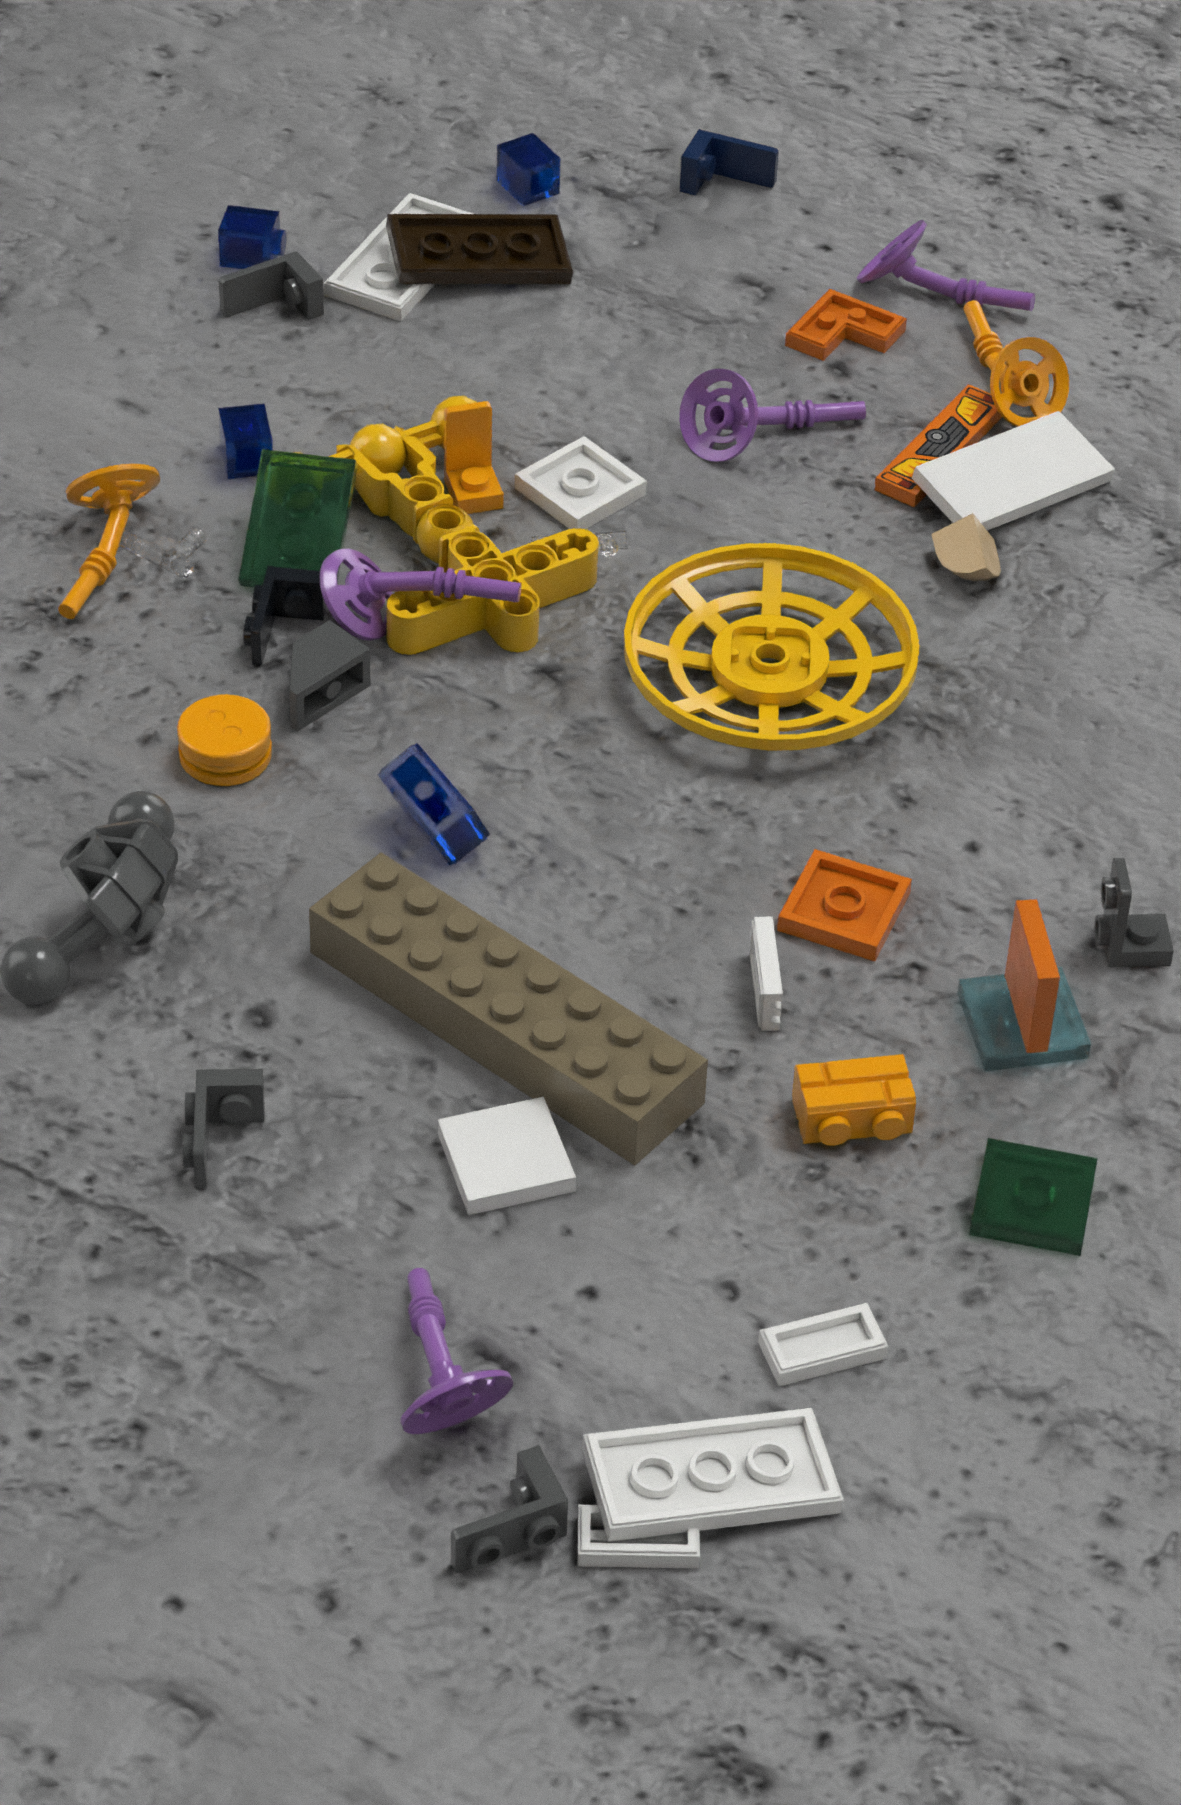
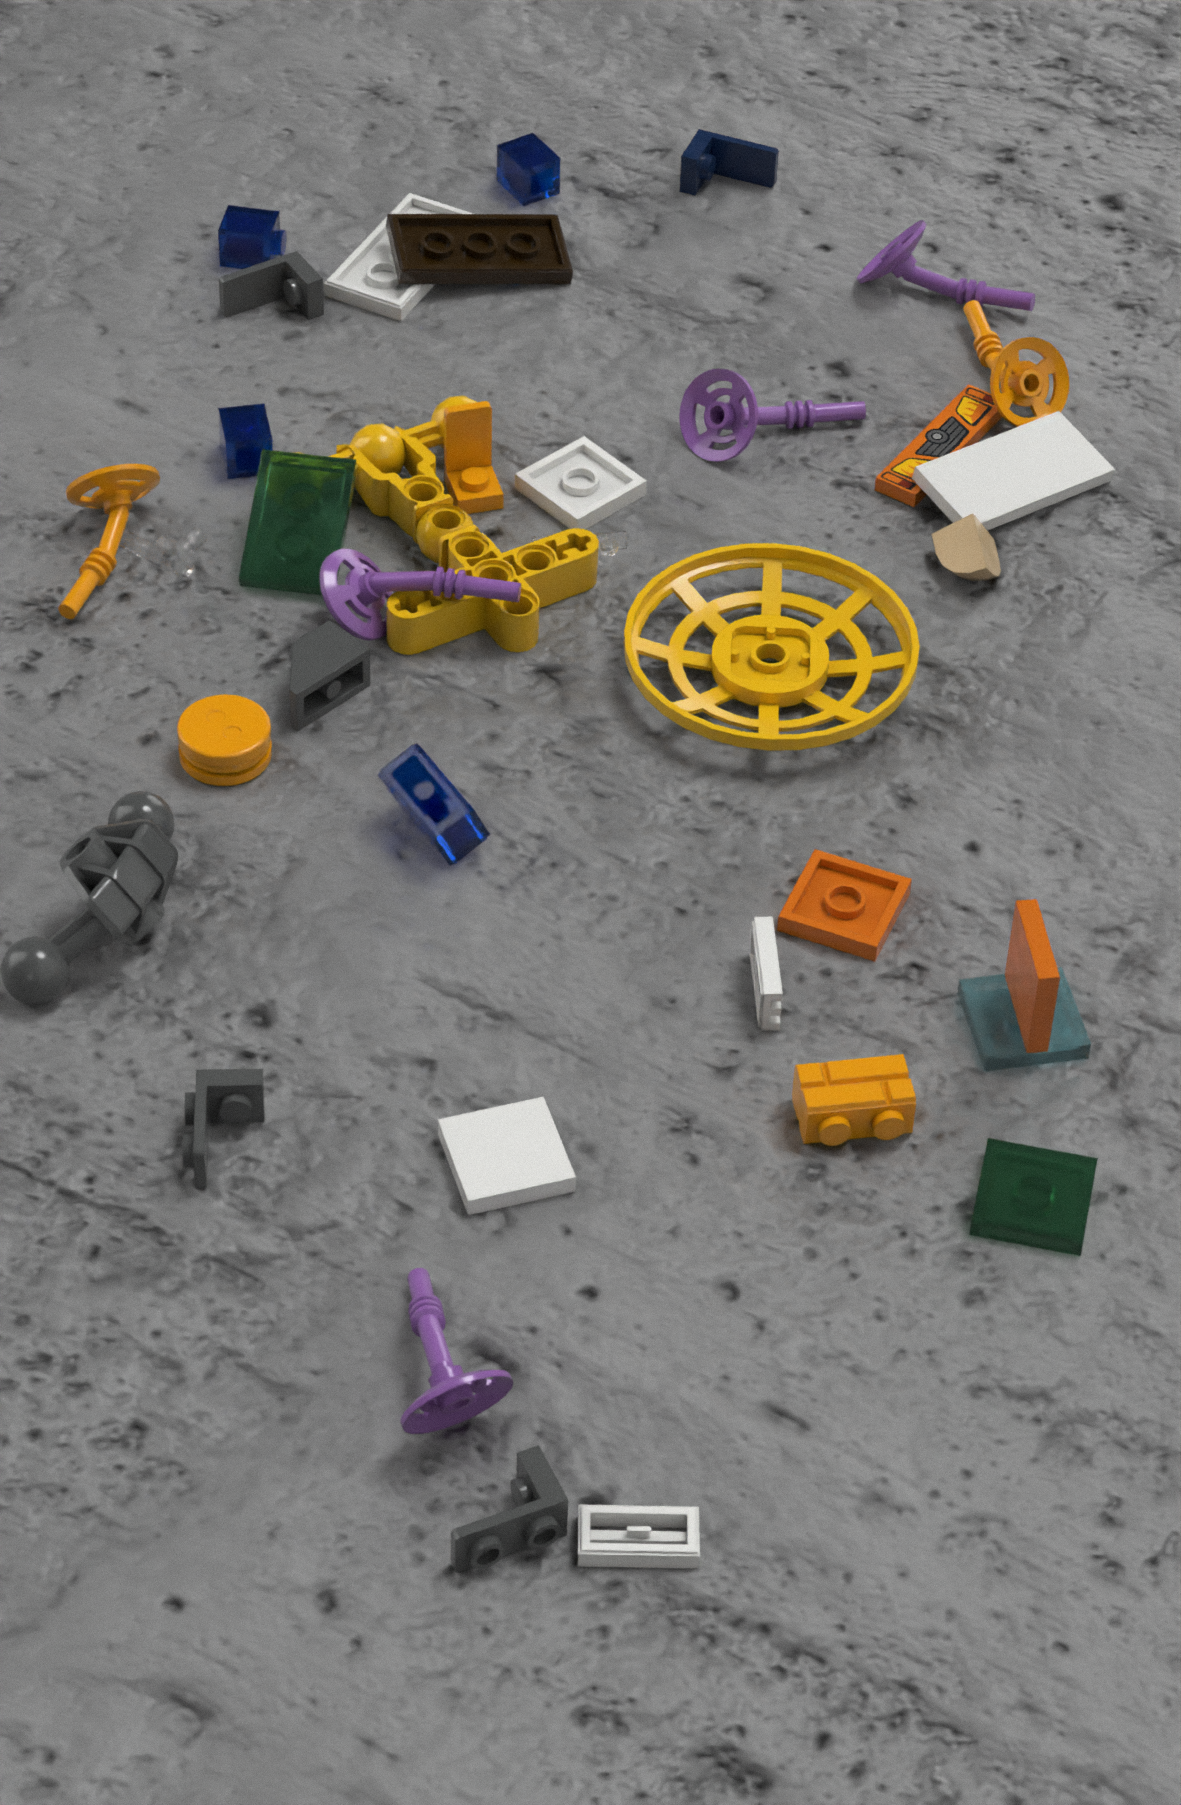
black bracket [243,566,326,665] -> none
dark tan brick [309,852,708,1166] -> none
white tile [581,1408,844,1542] -> none
white tile [758,1303,888,1387] -> none
orange tile [785,289,907,361] -> none
dark grey bracket [1094,858,1174,967] -> none

